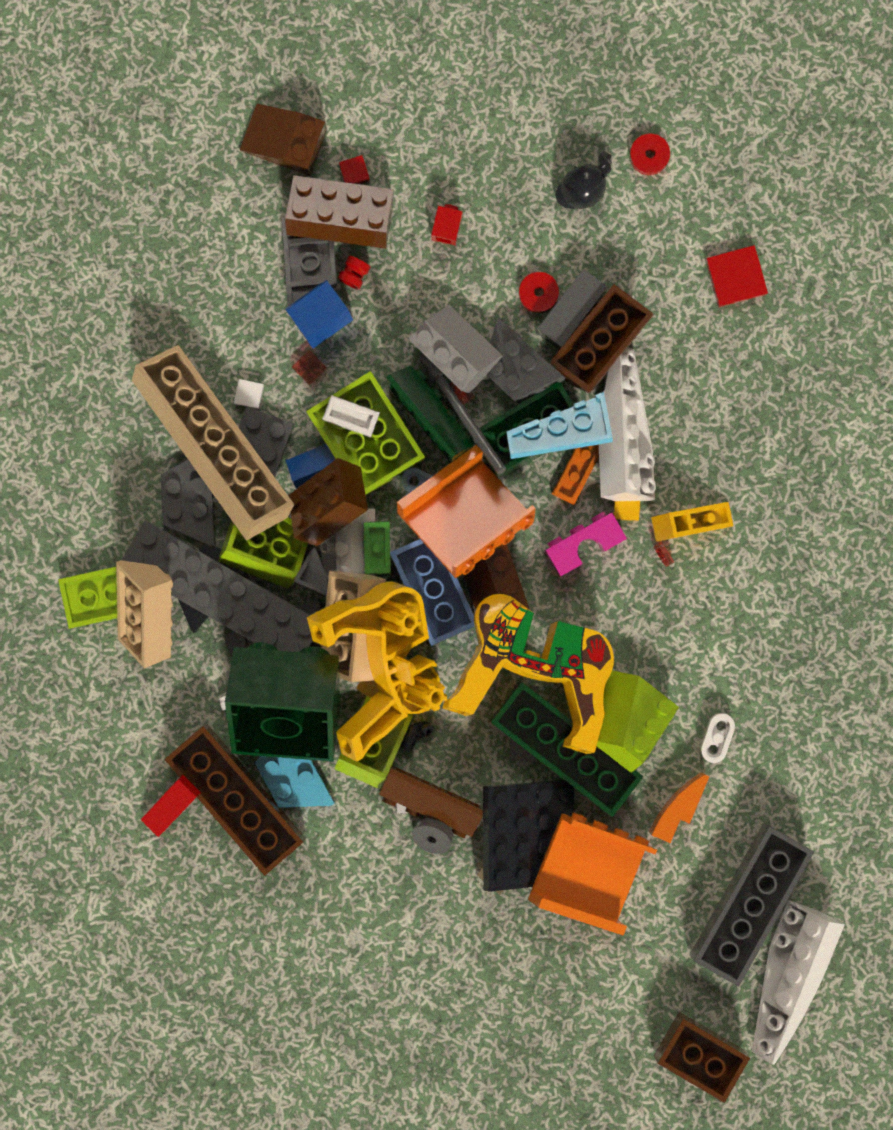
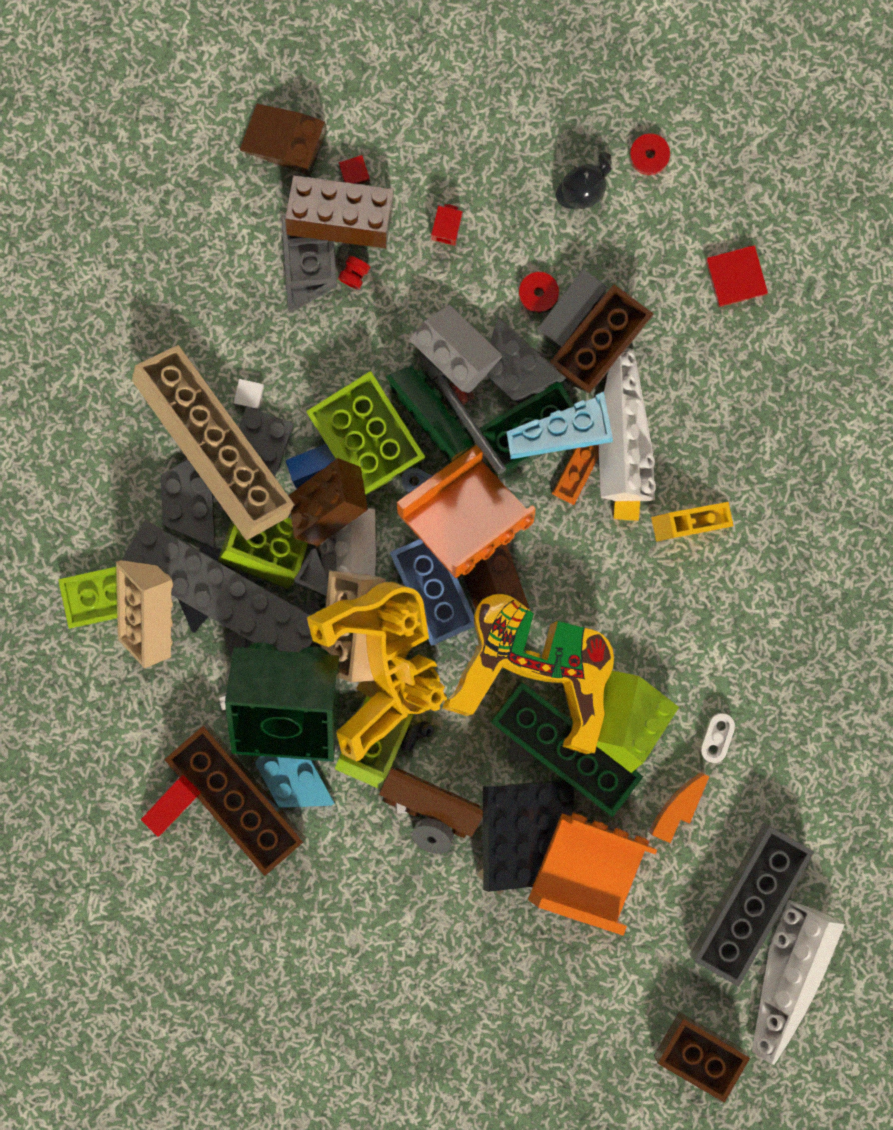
blue slope [285,280,353,349] -> none
clear red tile [292,350,327,386] -> none
white tile [323,395,380,437] -> none
bright green plate [363,521,390,574] -> none
dark pink arch [545,511,627,577] -> none
clear red tile [653,541,675,567] -> none

